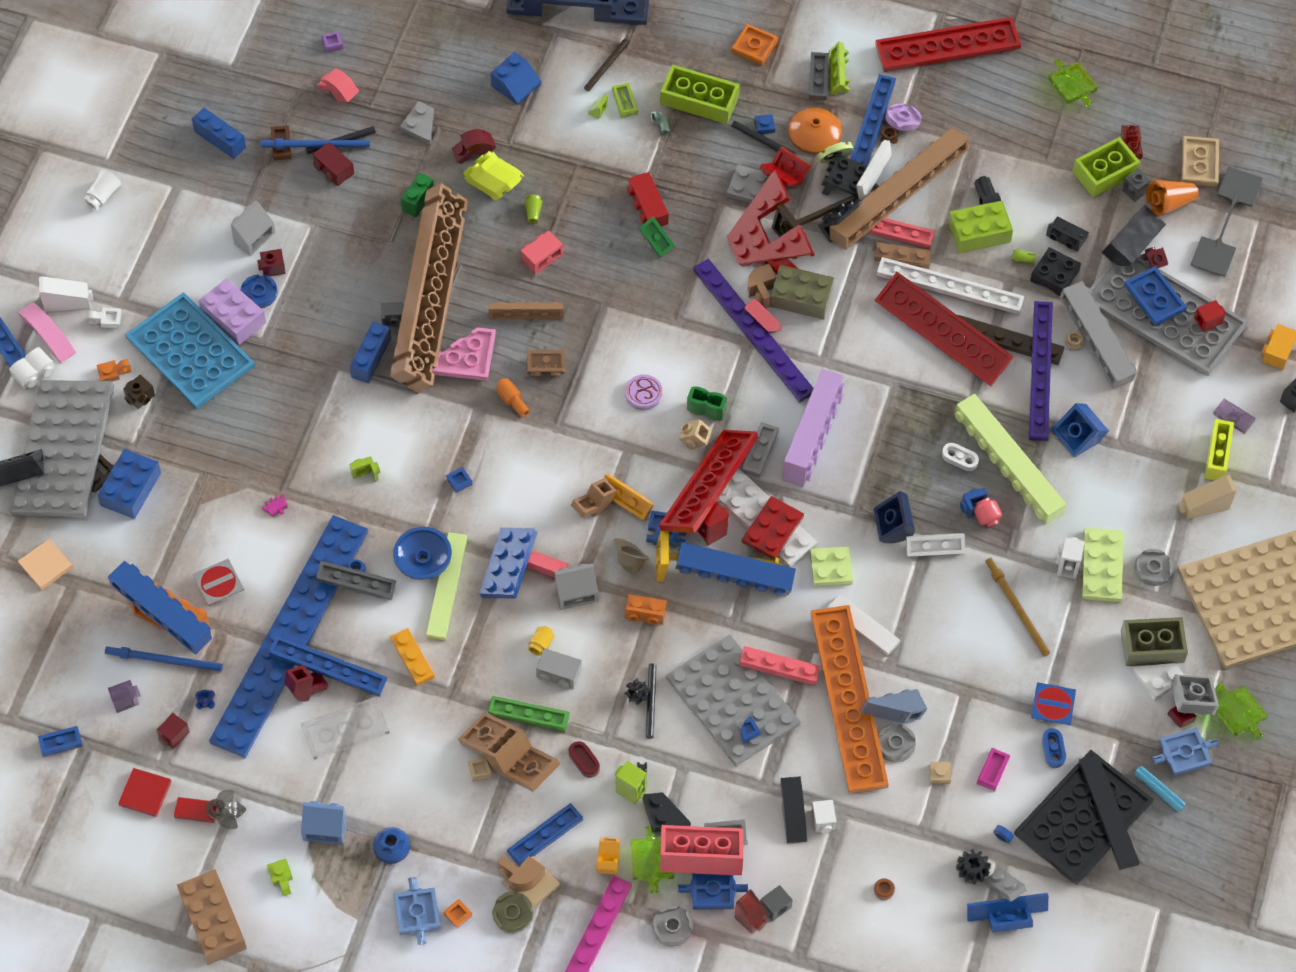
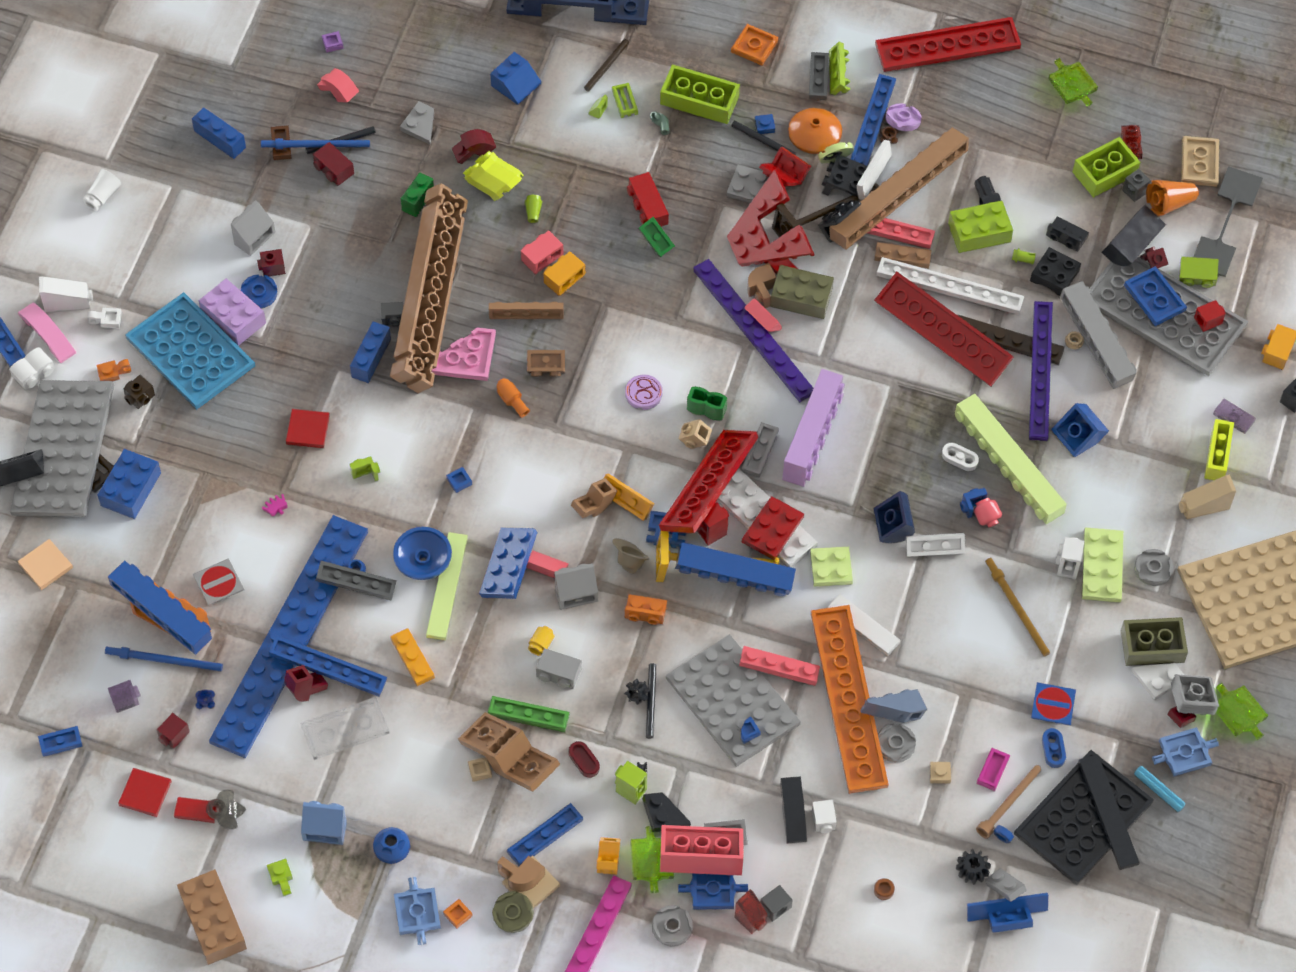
none -> red tile [286,409,330,448]
none -> light orange brick [543,251,586,296]
none -> medium nougat piece [976,765,1041,839]
none -> lime brick [1179,256,1219,288]

